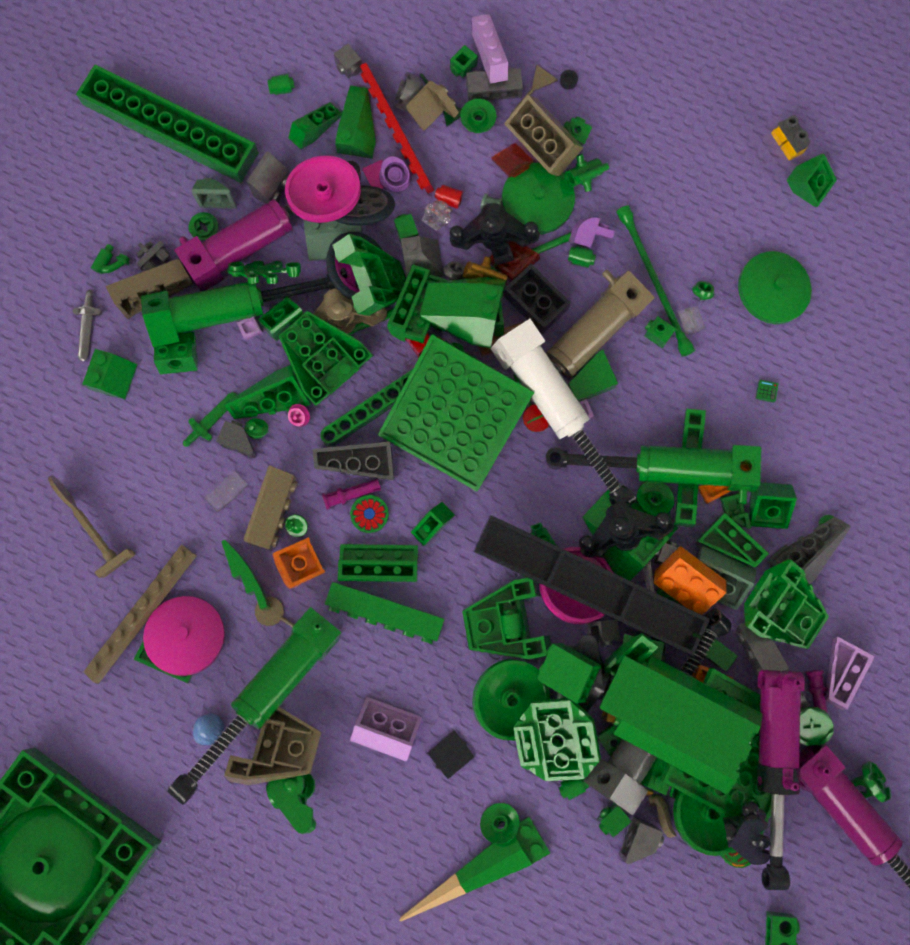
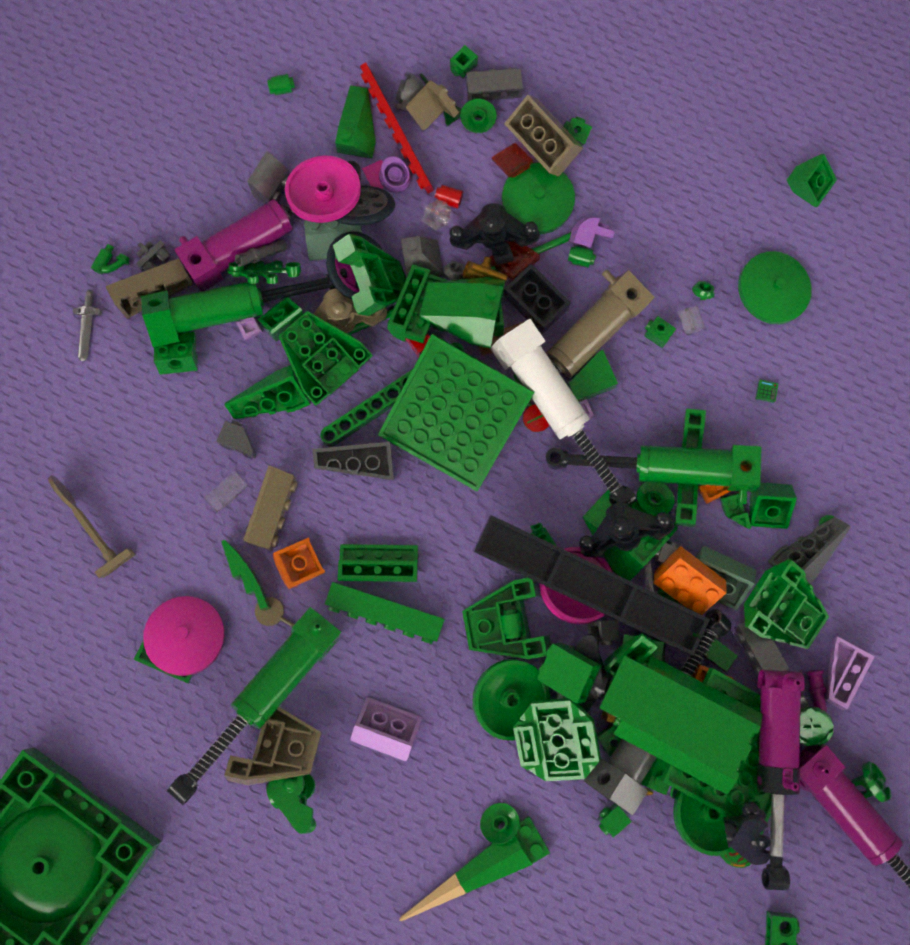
green brick [76,64,259,183] -> none
green slope [82,349,137,400] -> none
dark tan plate [83,544,196,684] -> none
green sword [183,392,237,447] -> none
green gear [189,212,219,241] -> none
sand green slope [192,178,237,209] -> none
medium blue hair [193,713,224,745] -> none
green hat [245,418,268,439] -> none
green hat [285,514,308,537] -> none
green slope [288,102,342,149] -> none
dark pink hat [288,404,310,427] -> none
magenta pin [322,478,381,510] -> none
flat silver brick [334,44,362,79] -> none
tile [350,495,389,533] -> none
green brick [394,214,419,243] -> none
green slope [411,502,455,546] -> none
black piece [427,731,475,779] -> none
lavender brick [472,14,508,84] -> none
sand green bush [480,193,502,209] -> none
dark tan piece [510,65,558,116] -> none
green brick [558,779,590,800] -> none
black tile [560,70,578,90] -> none
green pin [564,154,609,192] -> none
green hose [616,205,696,357] -> none
flat silver slope [619,817,664,864] -> none
dark tan arm [649,793,677,838] -> none
green wedge [695,513,769,568] -> none
dark grey hips [771,115,811,161] -> none
none -> dark grey pin [235,240,287,267]

